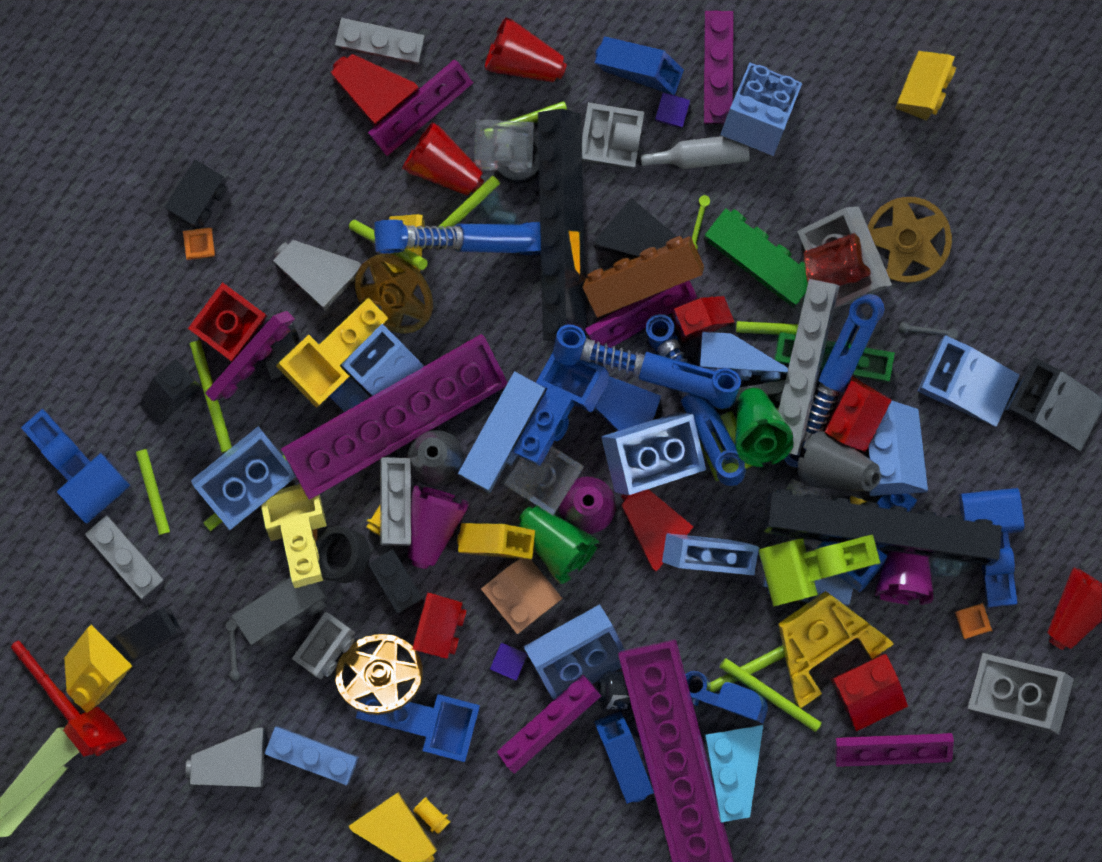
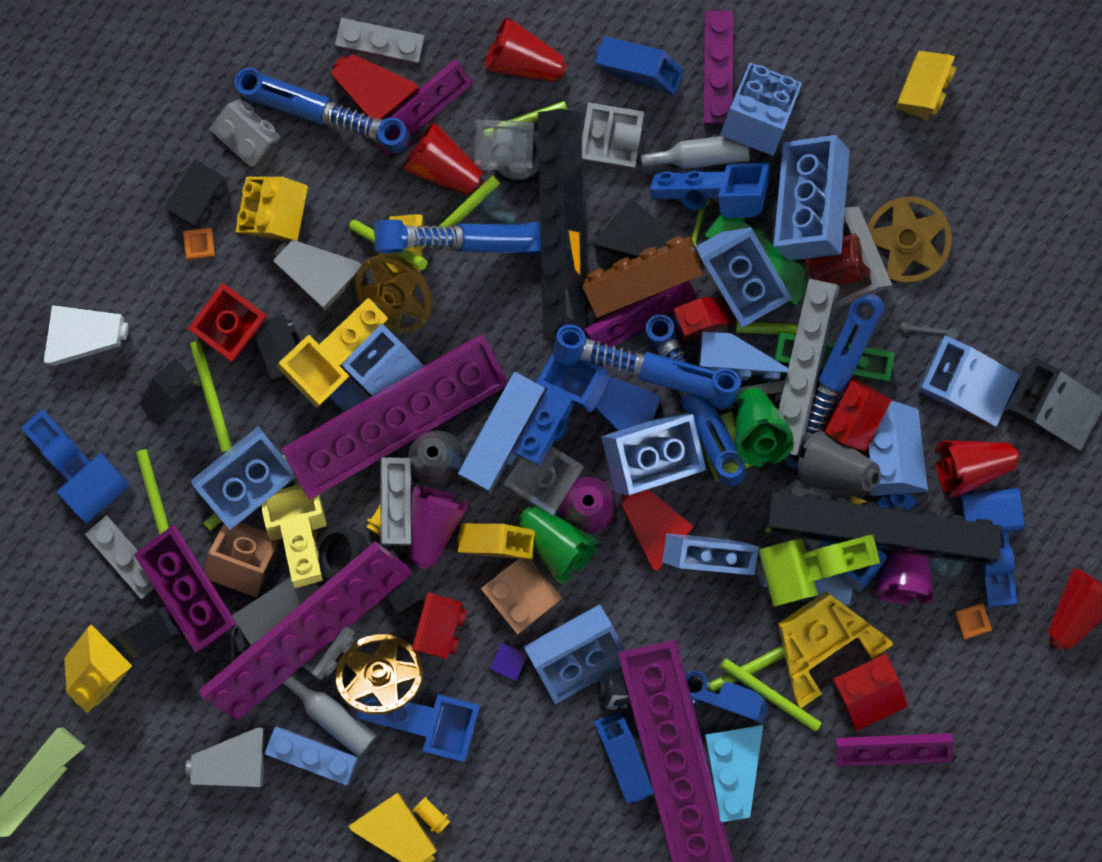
red piece [10,640,127,757] -> none
magenta plate [205,311,295,401] -> none
magenta plate [497,675,601,774] -> none
dark purple tile [655,93,690,128] -> none
light grey slope [968,653,1074,735] -> none
none -> white slope [44,305,128,366]
none -> magenta slope [133,525,237,653]
none -> magenta plate [199,542,412,721]
none -> nougat slope [204,522,281,598]
none -> light grey bracket [209,99,280,167]
none -> blue piece [234,67,411,154]
none -> yellow slope [235,177,308,241]
none -> light grey piece [283,676,377,757]
none -> blue plate [650,163,771,218]
none -> medium blue slope [696,227,792,328]
none -> medium blue brick [774,135,850,261]
none -> red cone [935,440,1019,498]

